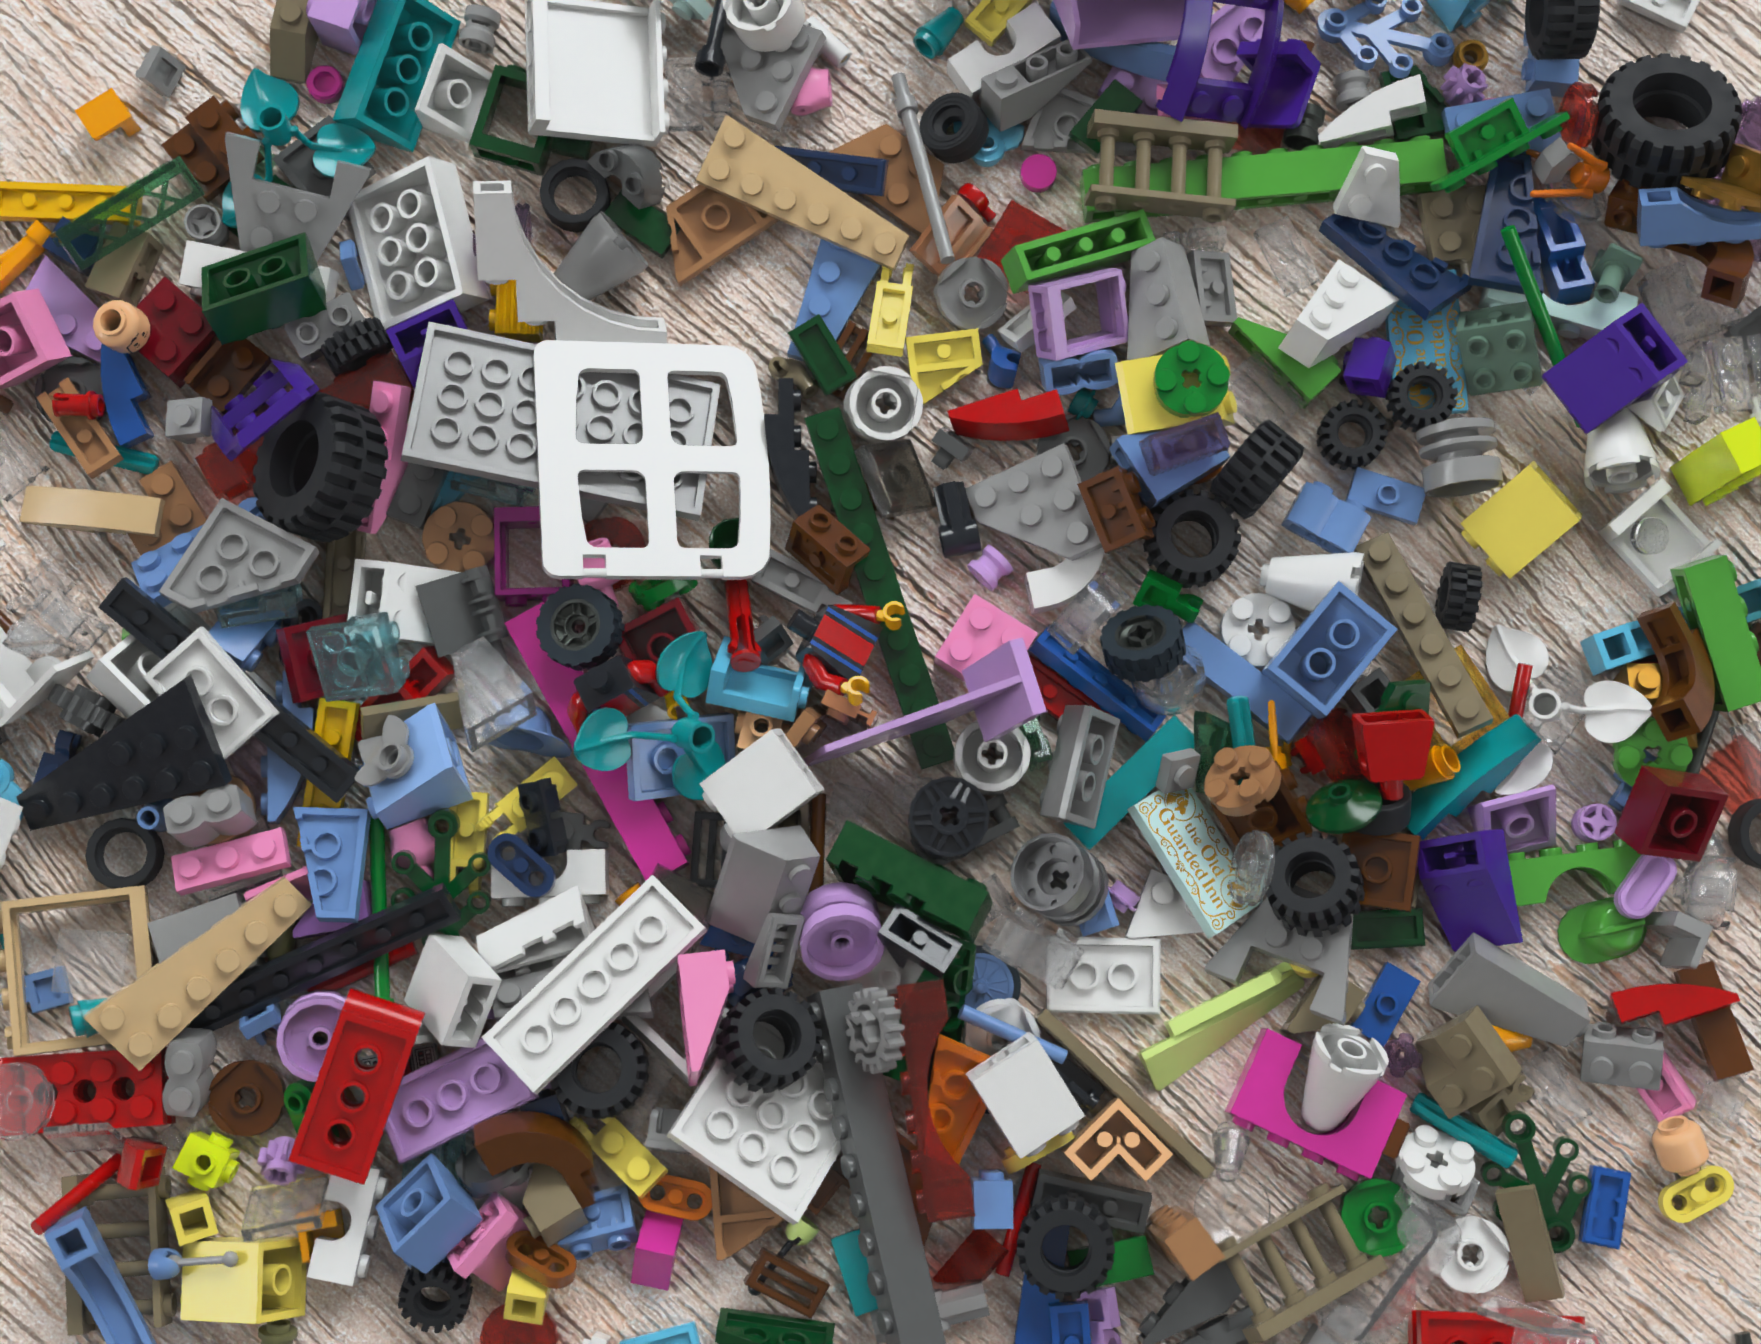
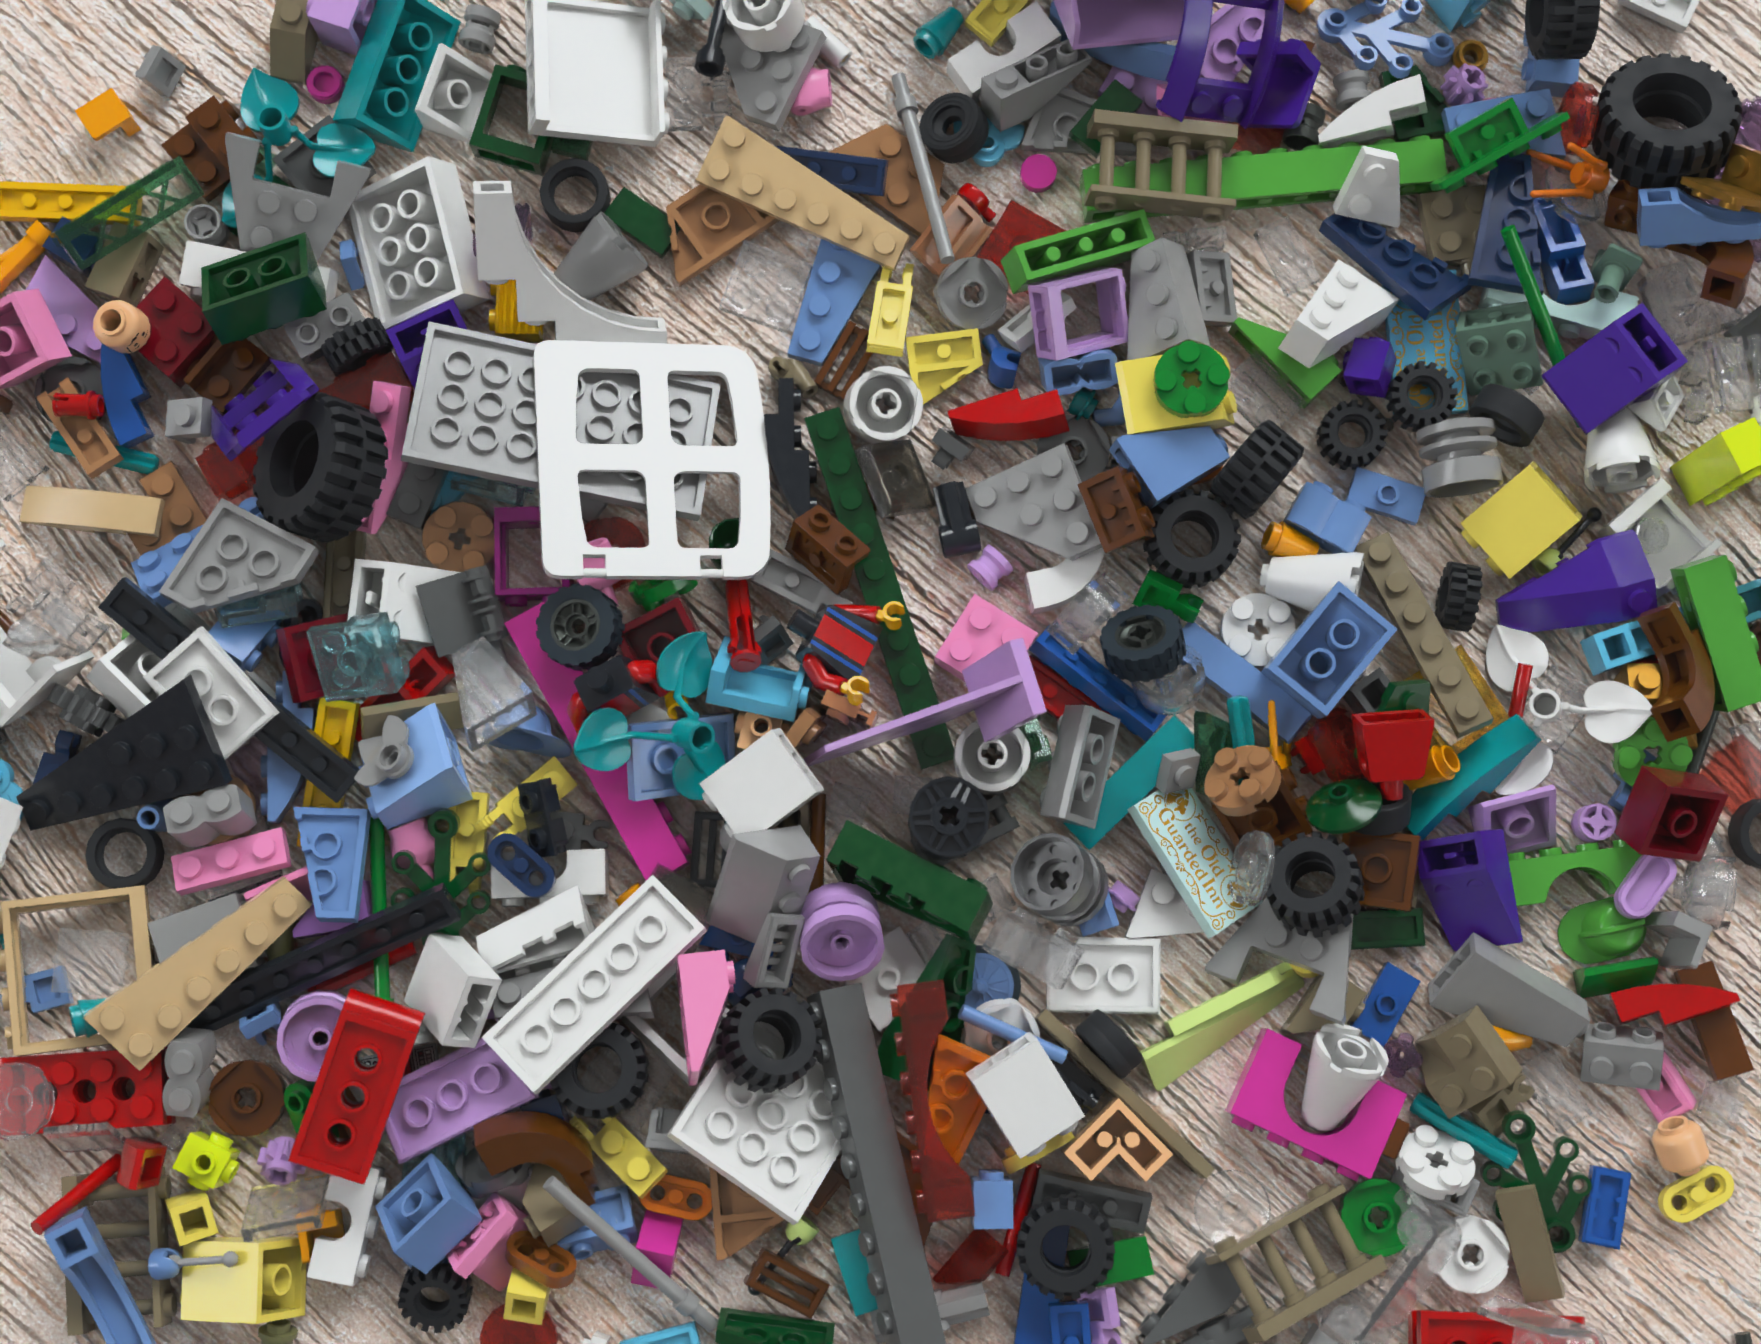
dark grey cylinder [587,144,665,210] -> none
dark green tile [788,314,858,397] -> none
light grey gear [845,987,905,1074] -> none
slope [877,903,963,979] -> none
clear purple brick [1139,412,1230,476] -> none
medium nougat brick [1145,1204,1225,1281] -> none
clear cone [1212,1121,1250,1182] -> none
light grey piece [1532,137,1580,184] -> none
none -> light grey bar [543,1176,718,1332]
none -> clear plate [719,240,813,334]
none -> black tyre [1075,1009,1143,1079]
none -> light orange cone [1261,521,1319,557]
none -> black tyre [1469,384,1545,448]
none -> dark purple wedge [1495,529,1658,633]
none -> hinge [1531,507,1602,576]
none -> green slope [1573,957,1659,998]

